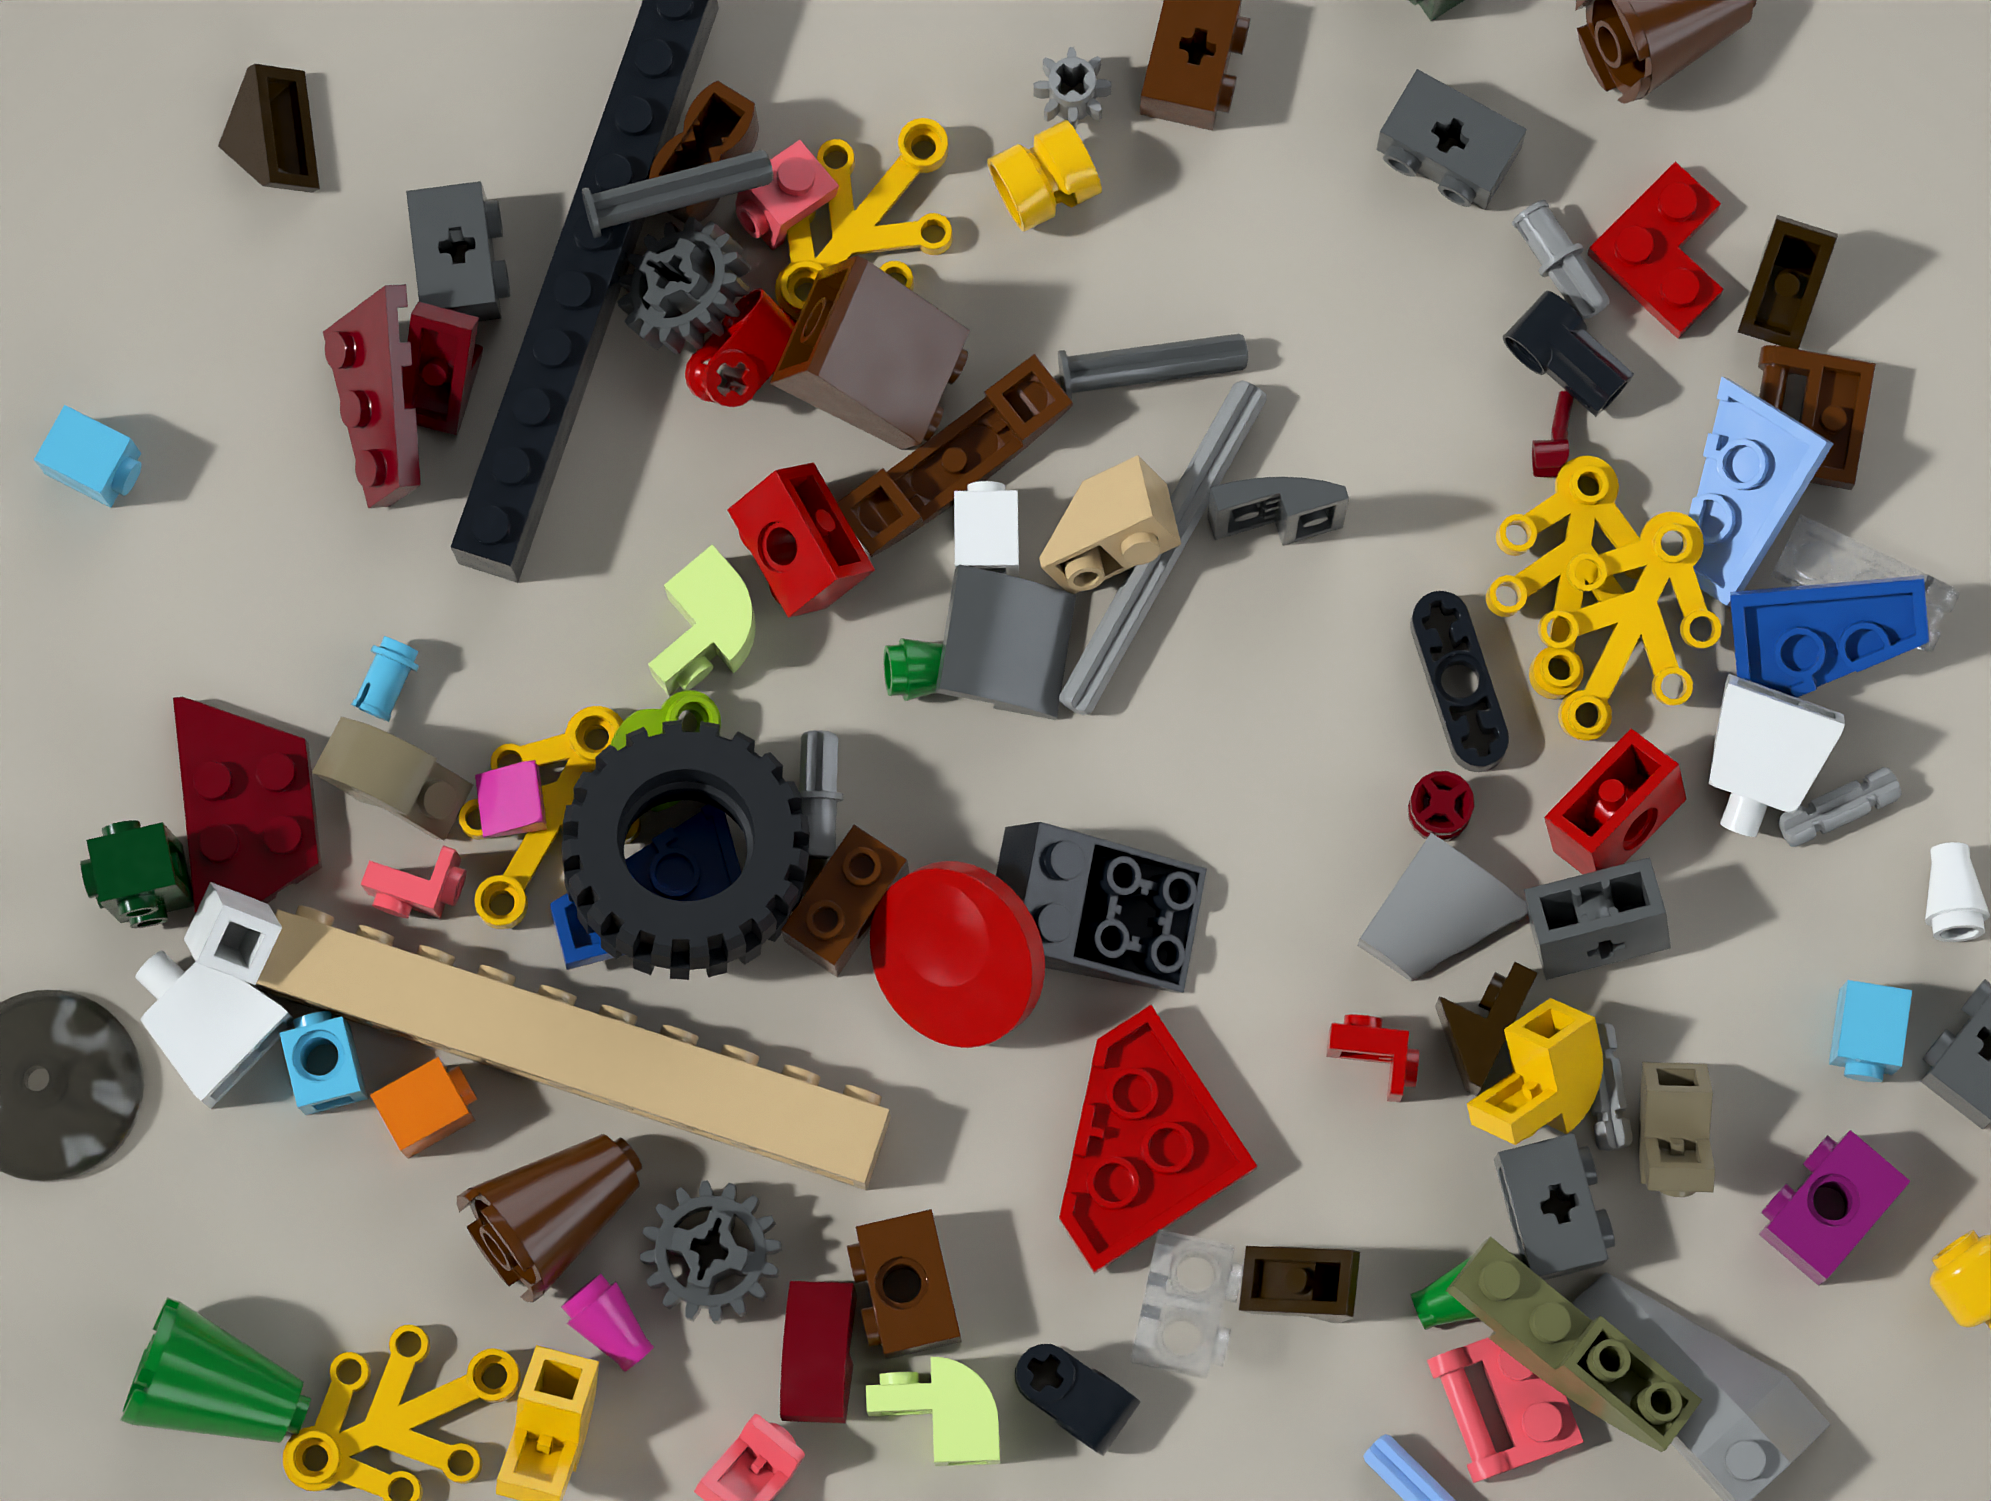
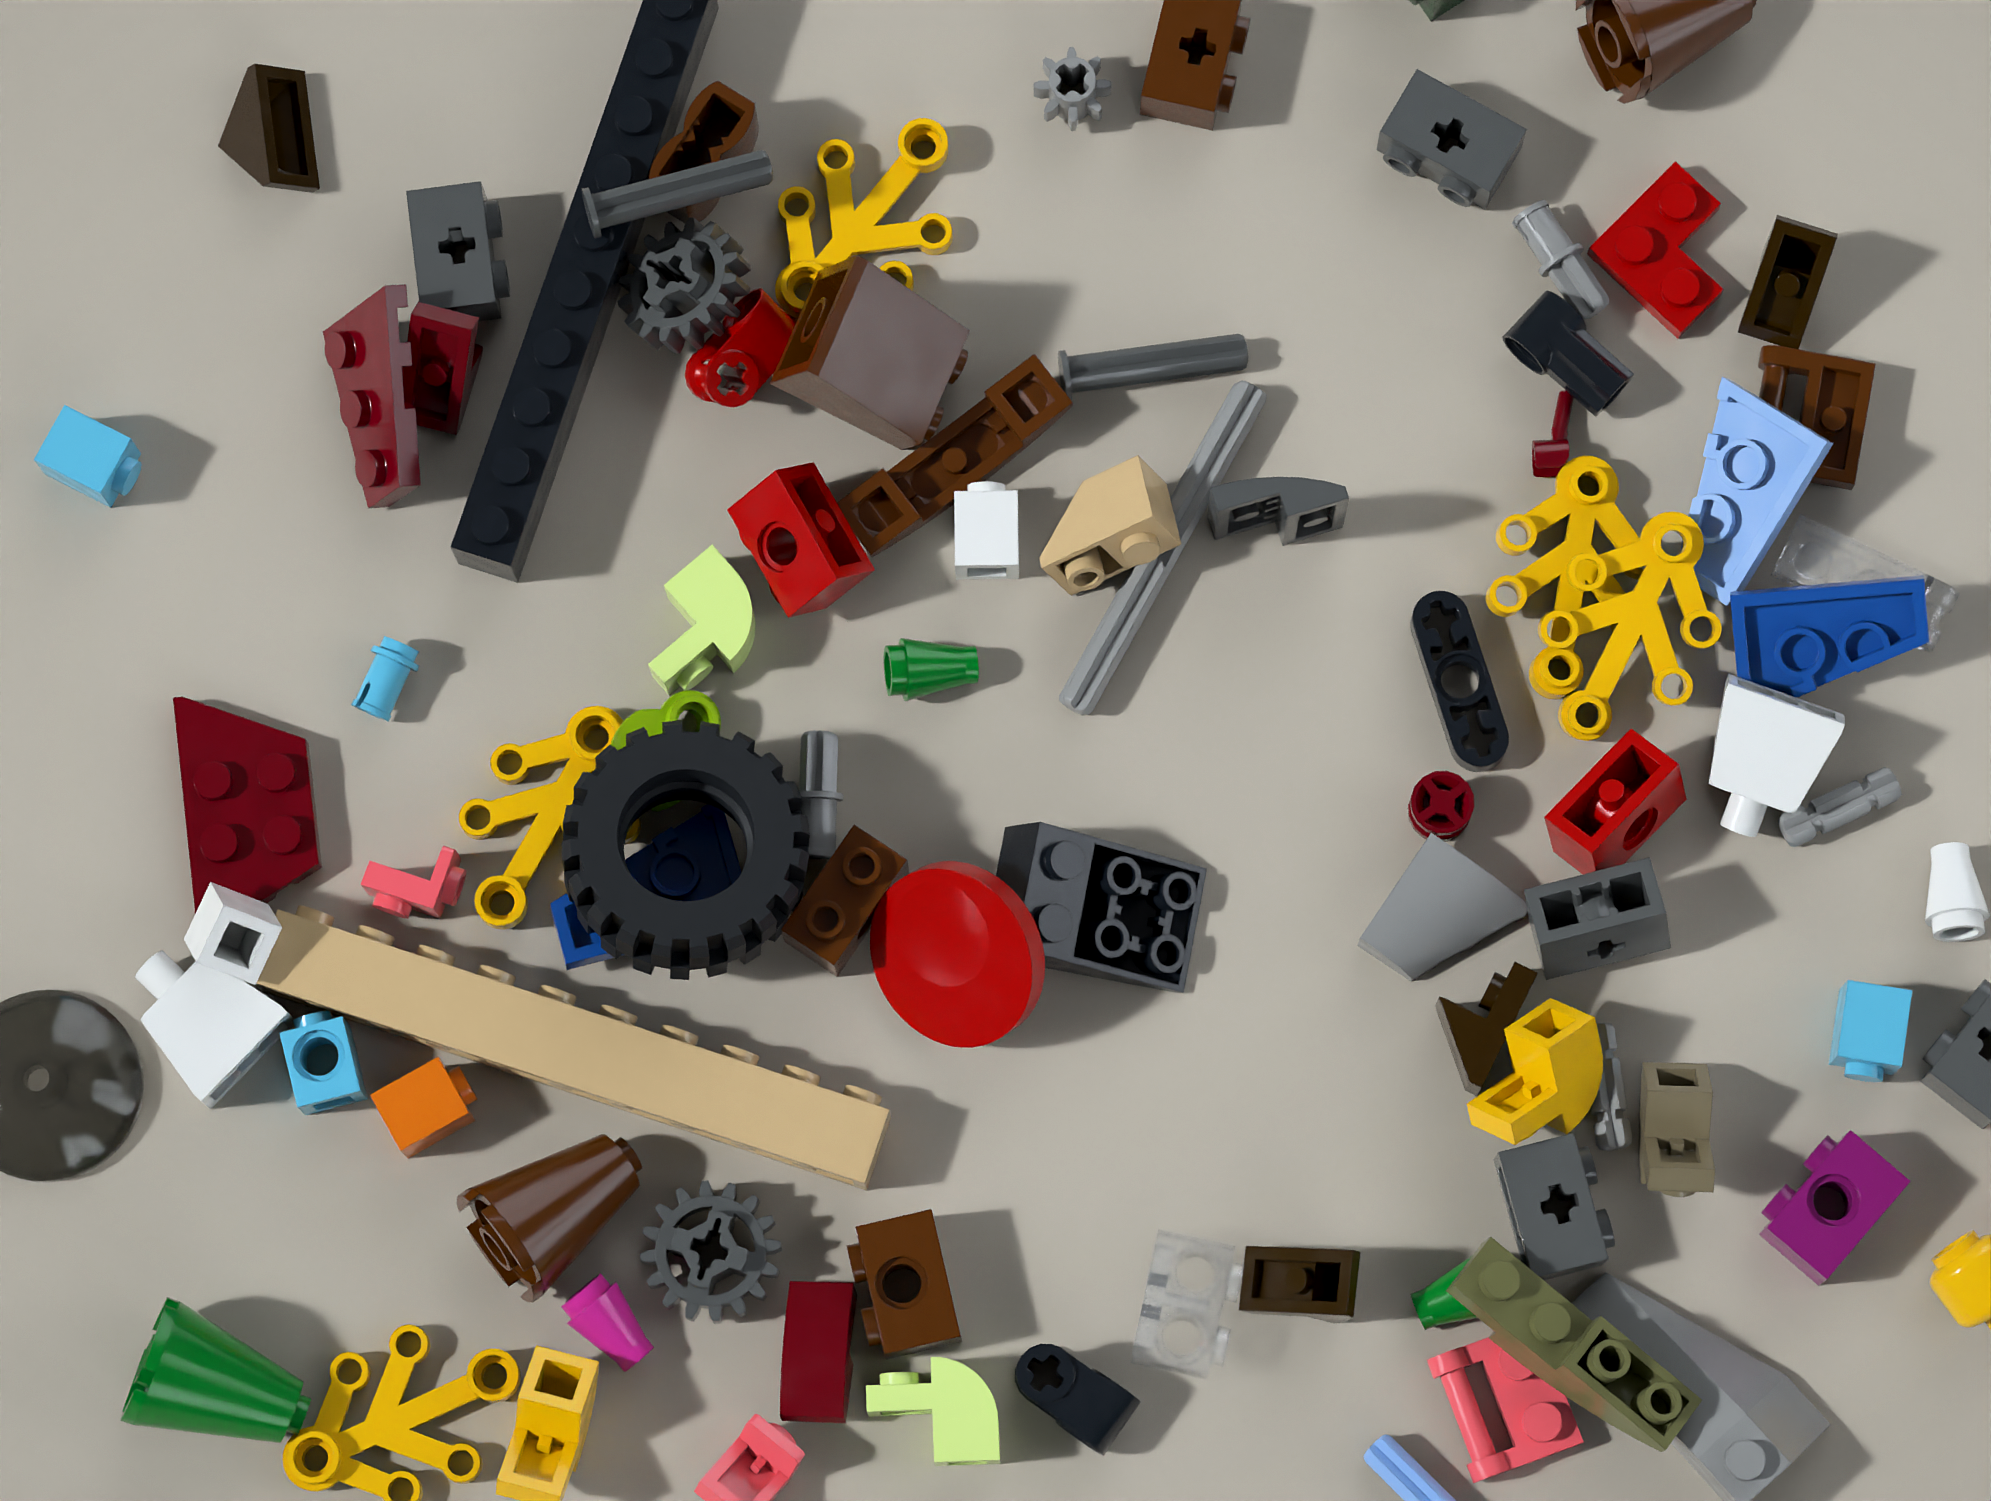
dark green brick [80,820,194,928] -> none
dark tan brick [312,717,474,841] -> none
dark pink slope [475,760,547,839] -> none
coral bracket [735,140,839,250] -> none
dark grey slope [935,565,1076,720] -> none
yellow wheel [987,120,1102,232] -> none
red plate [1059,1005,1258,1275] -> none
red bracket [1326,1014,1419,1102] -> none

